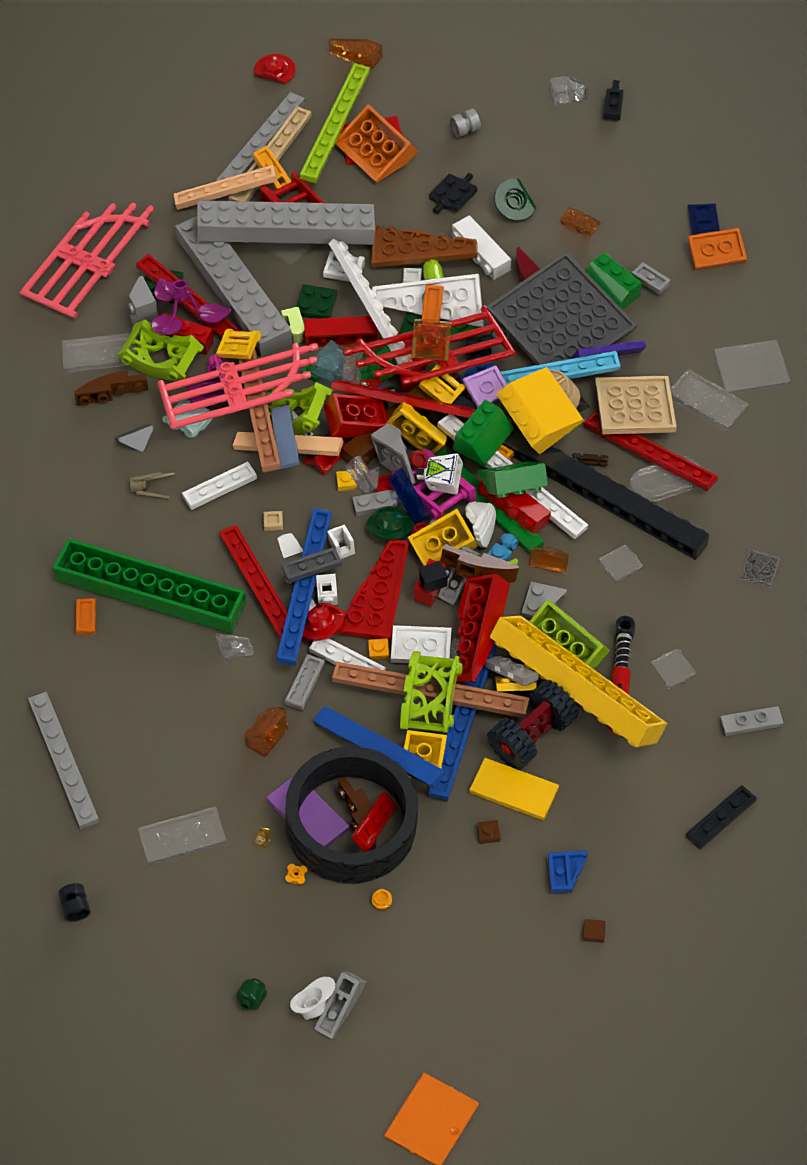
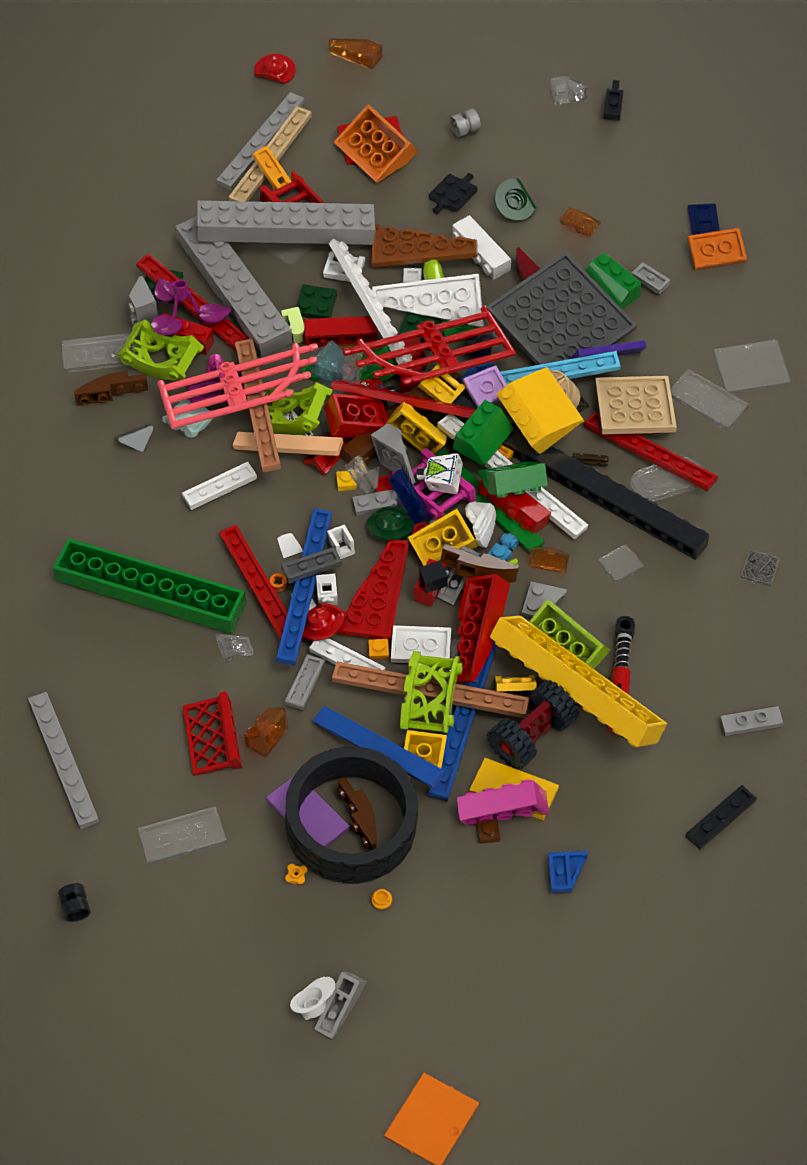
coral piece [19,203,154,319] -> none
orange tile [76,598,96,635] -> none
dark tan plant [130,472,175,500] -> none
light nougat plate [174,165,277,210] -> none
yellow plate [216,329,261,359] -> none
dark green head [236,978,267,1010] -> none
clear yellow tile [255,827,271,849] -> none
tan tile [264,511,283,531] -> none
sand blue slope [271,405,300,469] -> none
lime plate [300,63,370,183] -> none
red tile [351,791,397,852] -> none
red plate [409,450,428,469] -> none
clear orange slope [411,319,452,361] -> none
orange tile [421,284,444,323] -> none
light grey plate [485,655,538,685] -> none
reddish brown tile [583,919,606,943] -> none
clear piece [651,649,697,689] -> none
none -> red fence [183,691,242,776]
none -> orange bush [270,573,287,593]
none -> dark pink wedge [457,780,549,826]

